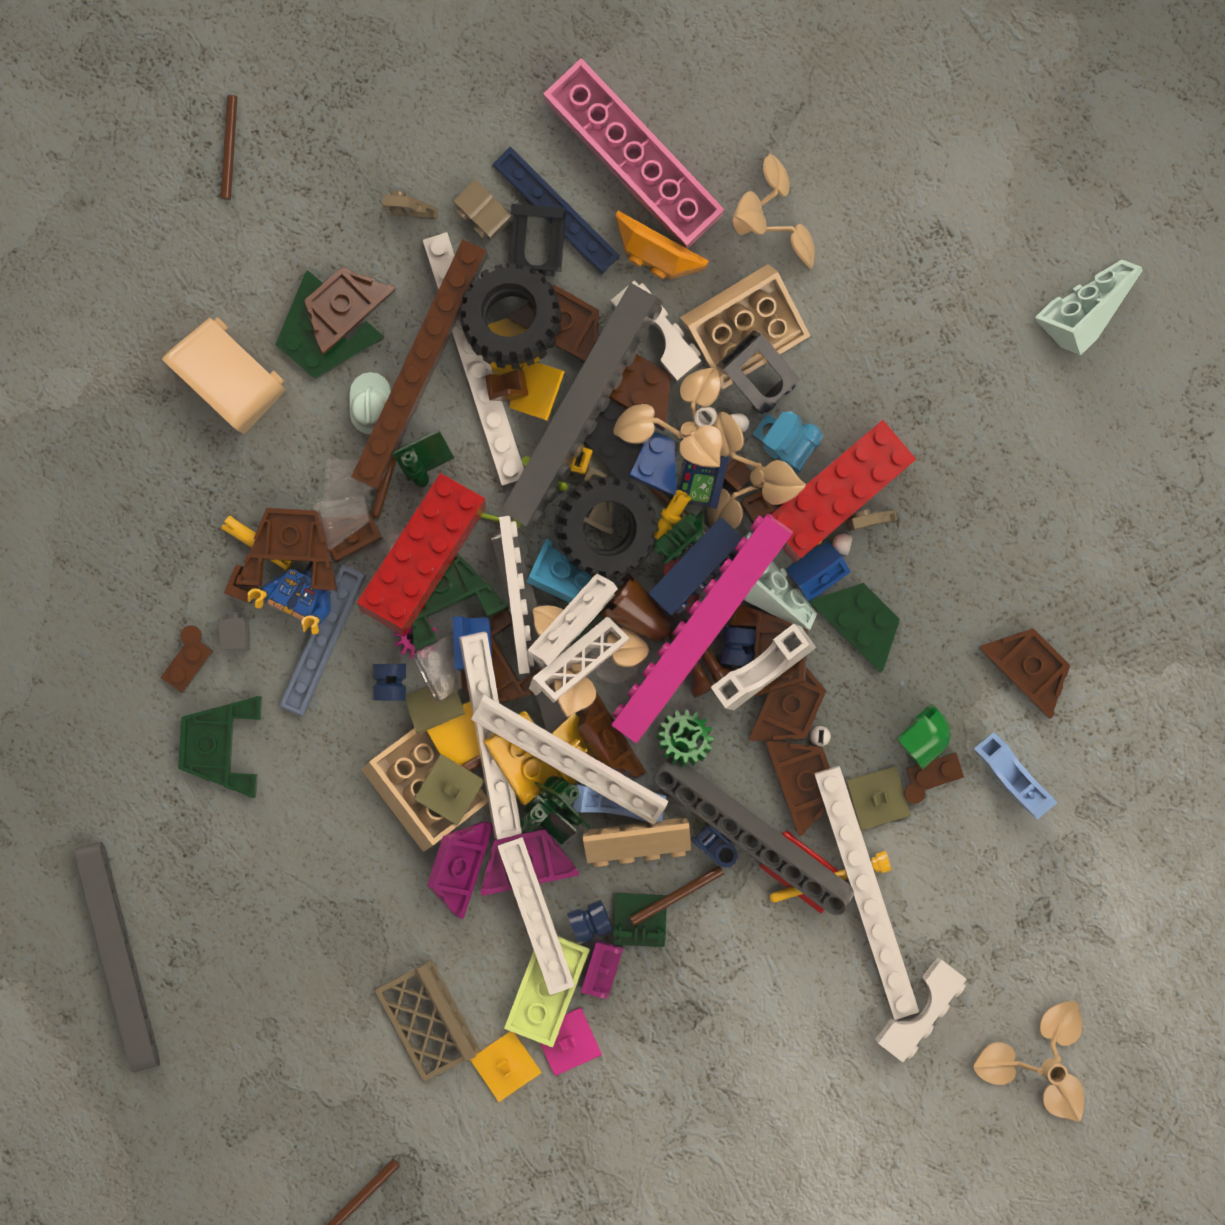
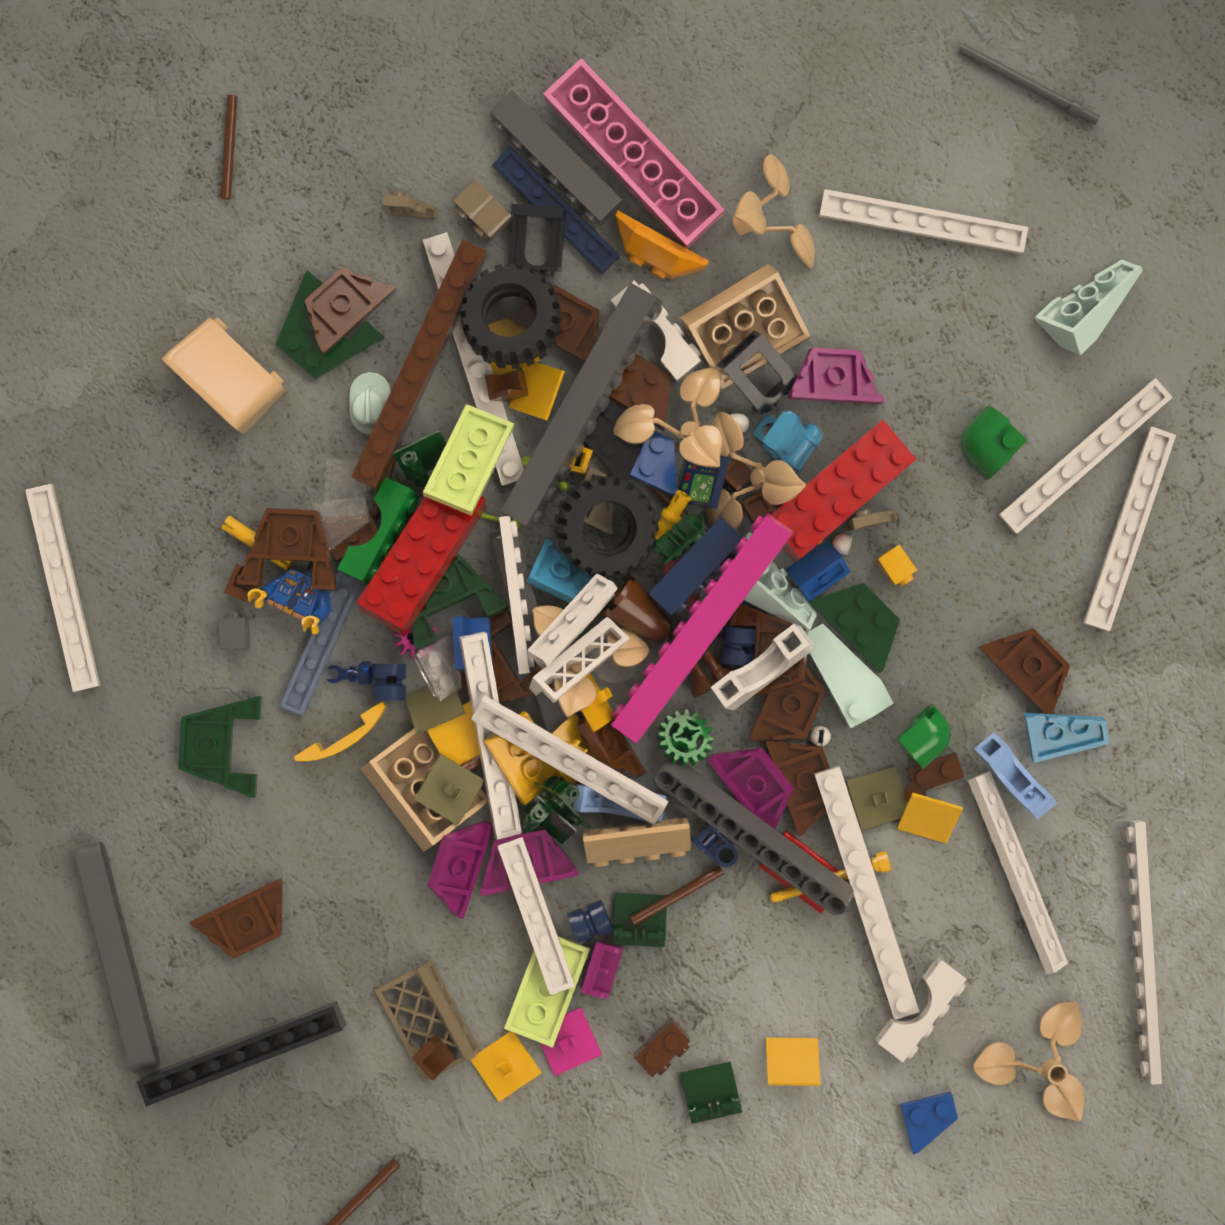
reddish brown hinge [161,625,213,693] -> none
white hinge [694,406,717,427] -> none
none -> white plate [25,484,101,692]
none -> black brick [137,1001,346,1106]
none -> reddish brown wing [189,878,283,959]
none -> yellow slope [294,701,388,761]
none -> clear blue piece [326,661,373,685]
none -> green arch [337,477,420,586]
none -> reddish brown panel [412,1034,456,1081]
none -> yellowish green plate [423,404,514,516]
none -> dark grey brick [490,90,622,226]
none -> yellow piece [581,673,615,732]
none -> reddish brown brick [634,1017,690,1077]
none -> dark green hinge [680,1061,742,1124]
none -> magenta wing [706,747,794,829]
none -> yellow piece [766,1038,820,1086]
none -> magenta wing [788,347,884,404]
none -> light aqua wedge [808,624,894,728]
none -> white plate [819,189,1028,254]
none -> yellow brick [875,545,917,587]
none -> yellow piece [897,793,963,844]
none -> blue wing [900,1091,958,1155]
none -> dark grey bar [959,43,1100,125]
none -> green brick [961,406,1027,480]
none -> white plate [968,771,1068,975]
none -> white plate [998,378,1173,534]
none -> dark azure wing [1023,713,1110,763]
none -> white plate [1083,427,1176,631]
none -> white plate [1126,820,1162,1085]

